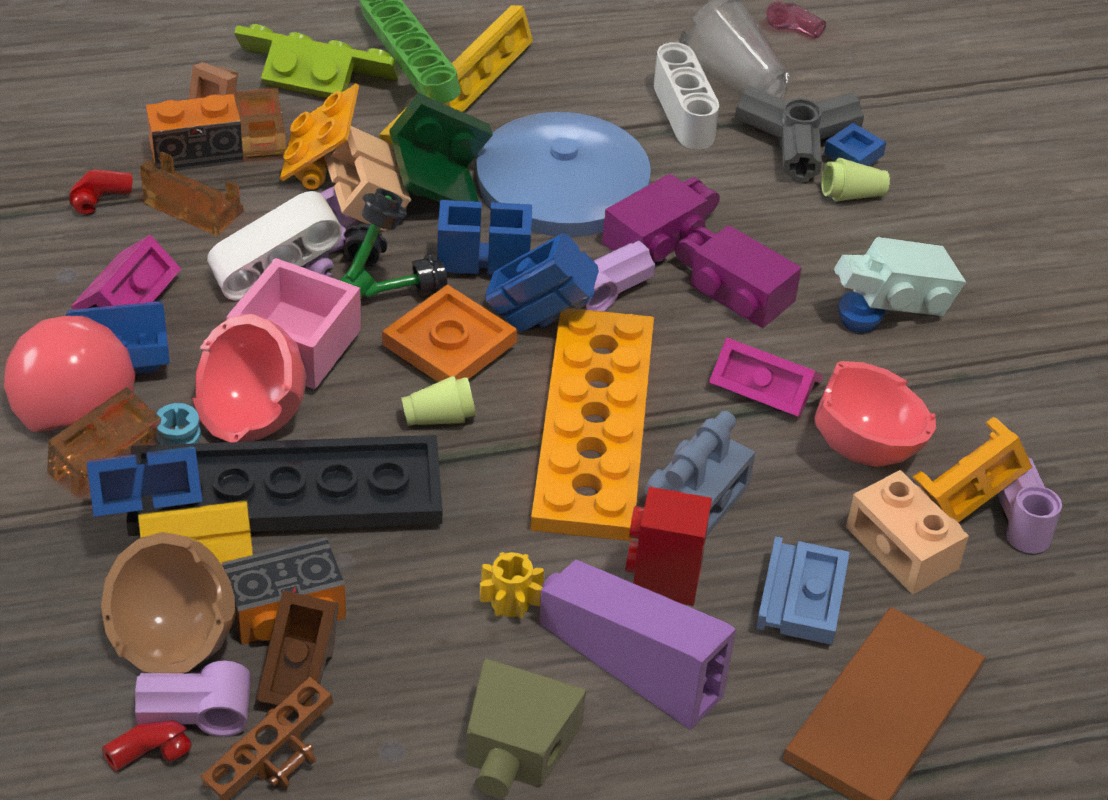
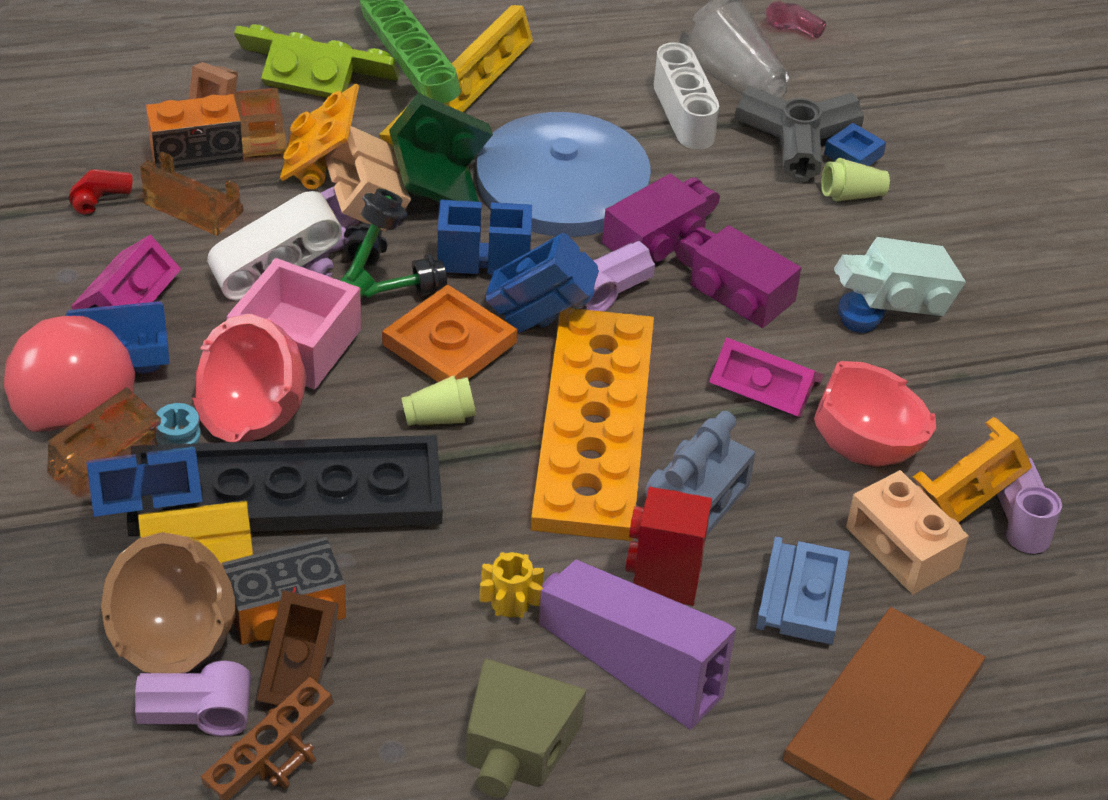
red arm [101,720,192,771] -> none

